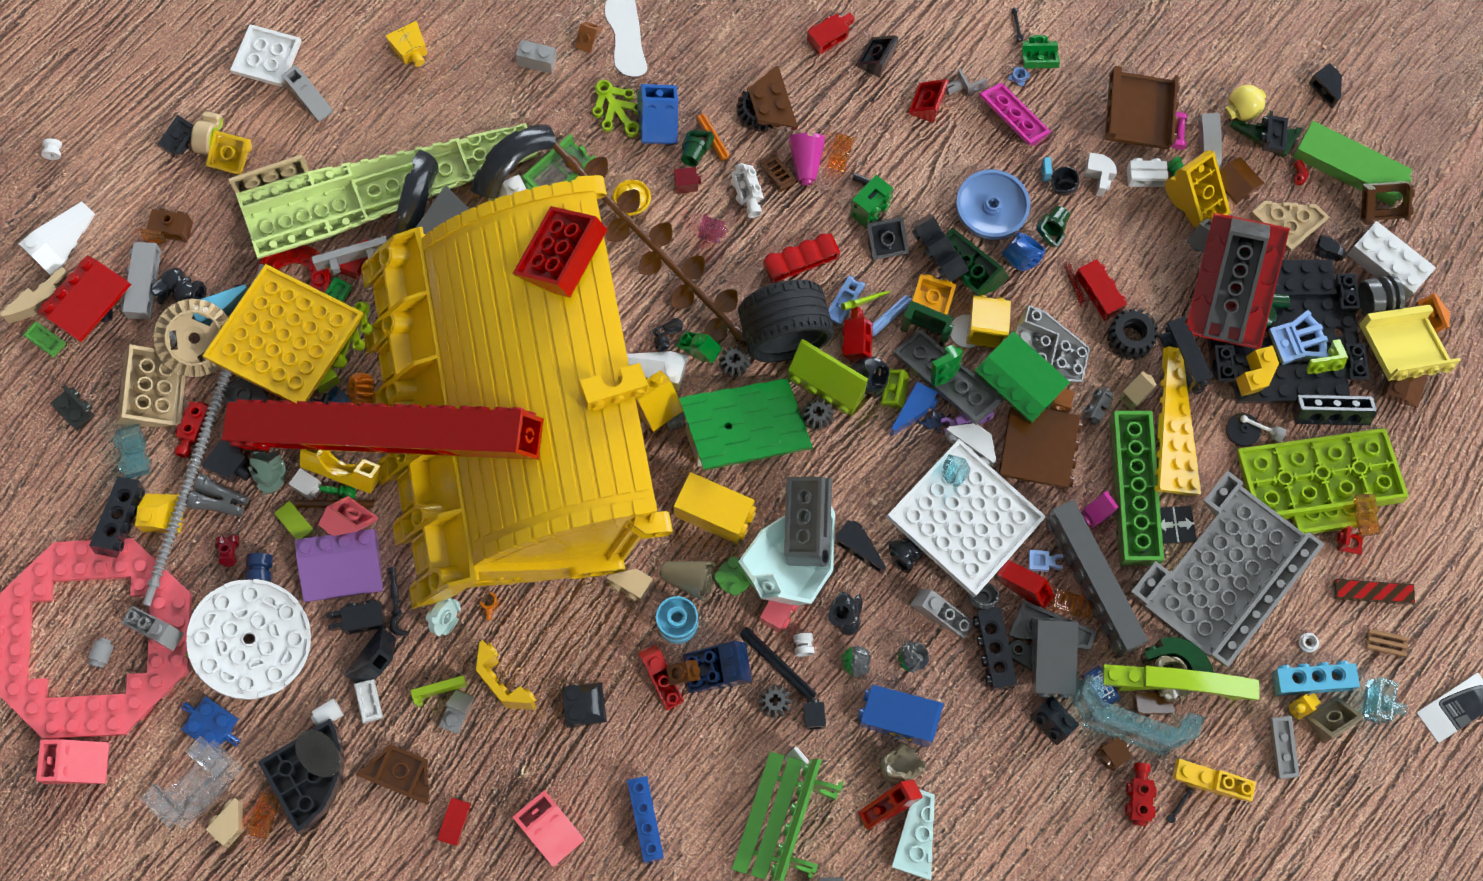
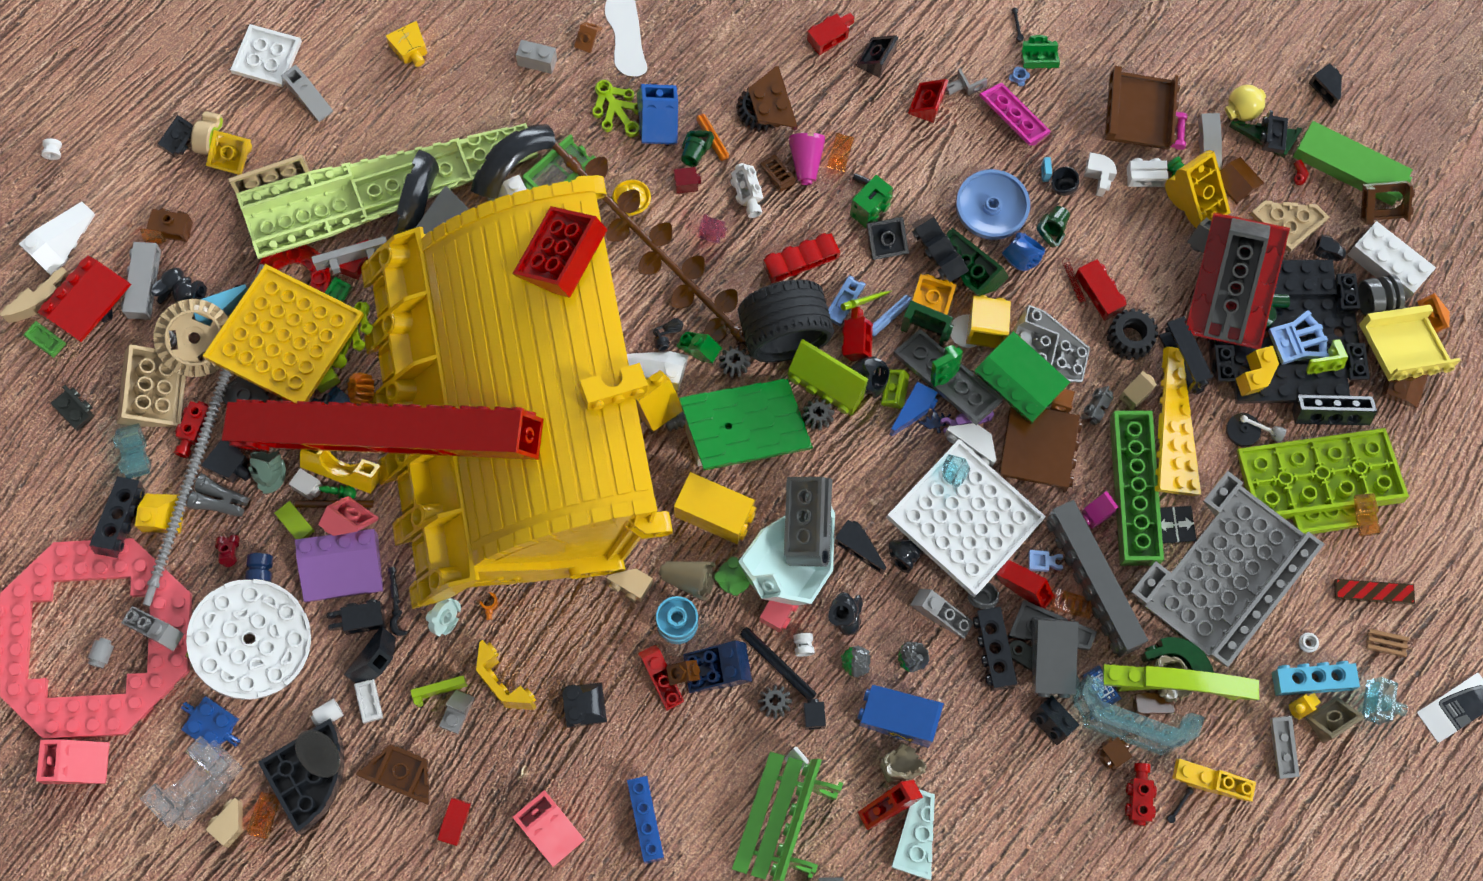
red bracket [1337,526,1363,555] -> none

